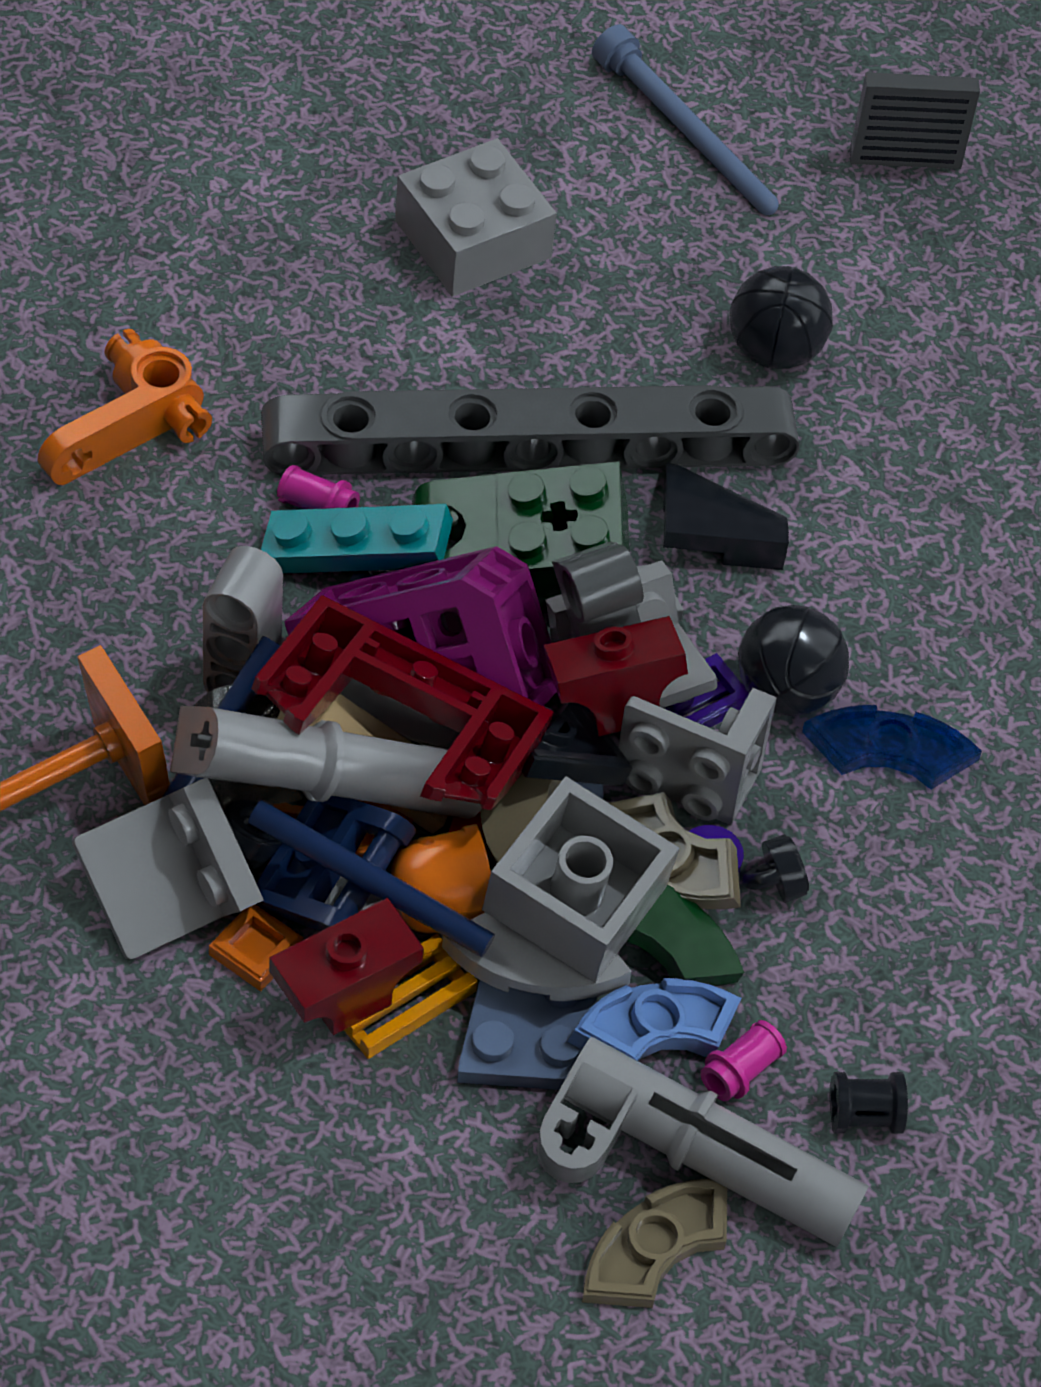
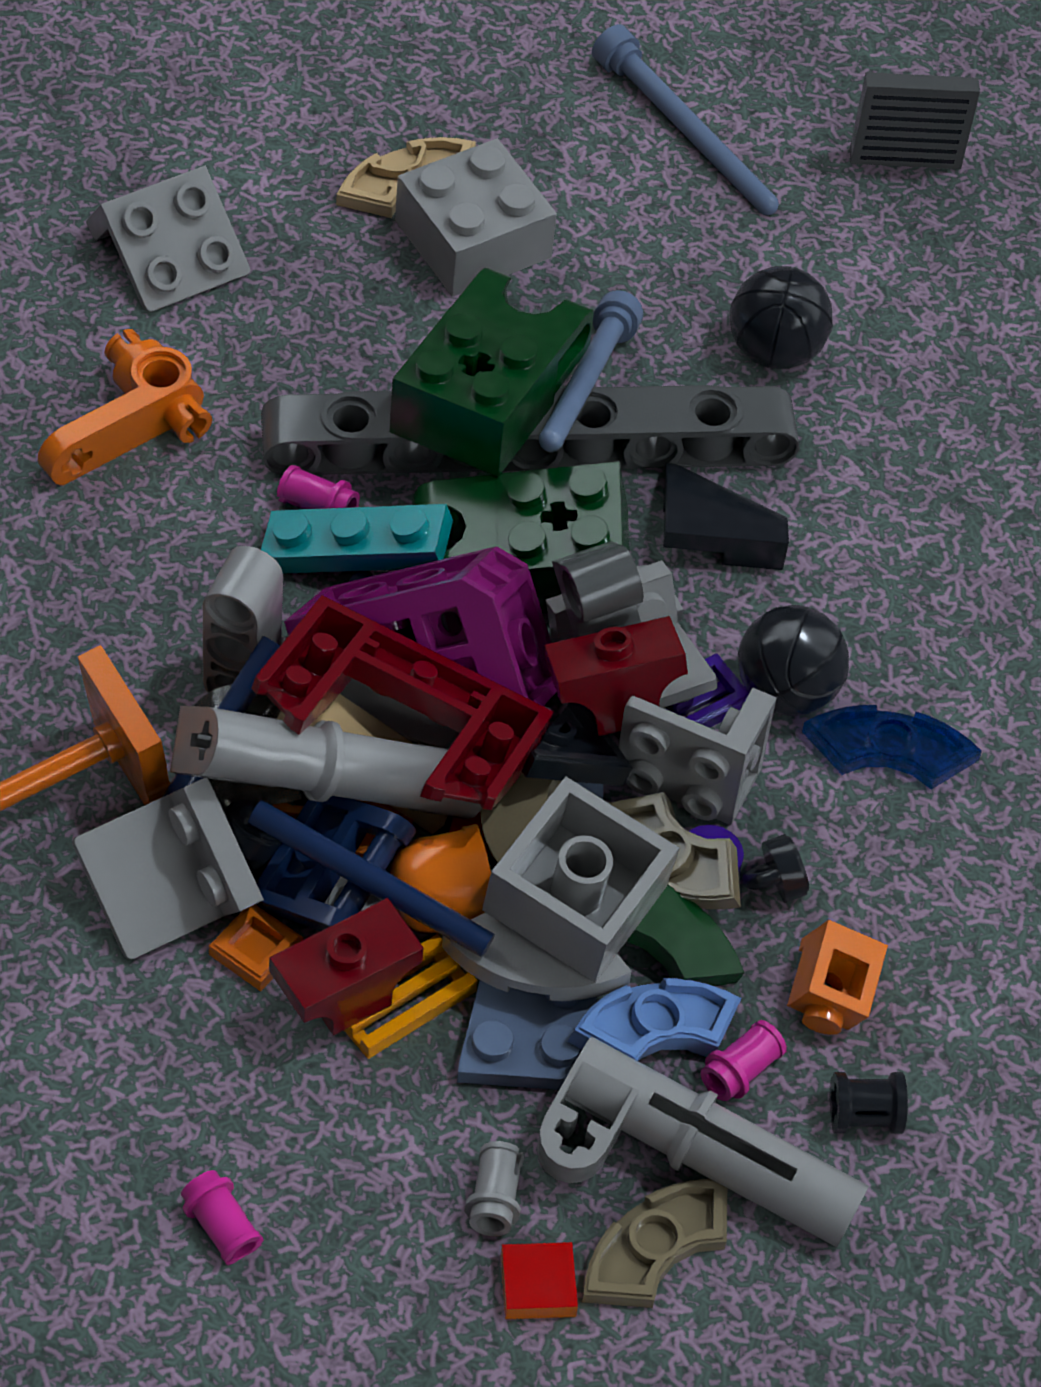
none -> light grey bracket [86,165,250,312]
none -> dark pink pin [181,1170,264,1265]
none -> tan tile [336,137,476,218]
none -> dark green brick [389,268,594,477]
none -> light grey pin [465,1141,524,1236]
none -> red tile [500,1242,578,1319]
none -> sand blue piece [539,290,643,452]
none -> orange brick [787,920,888,1035]

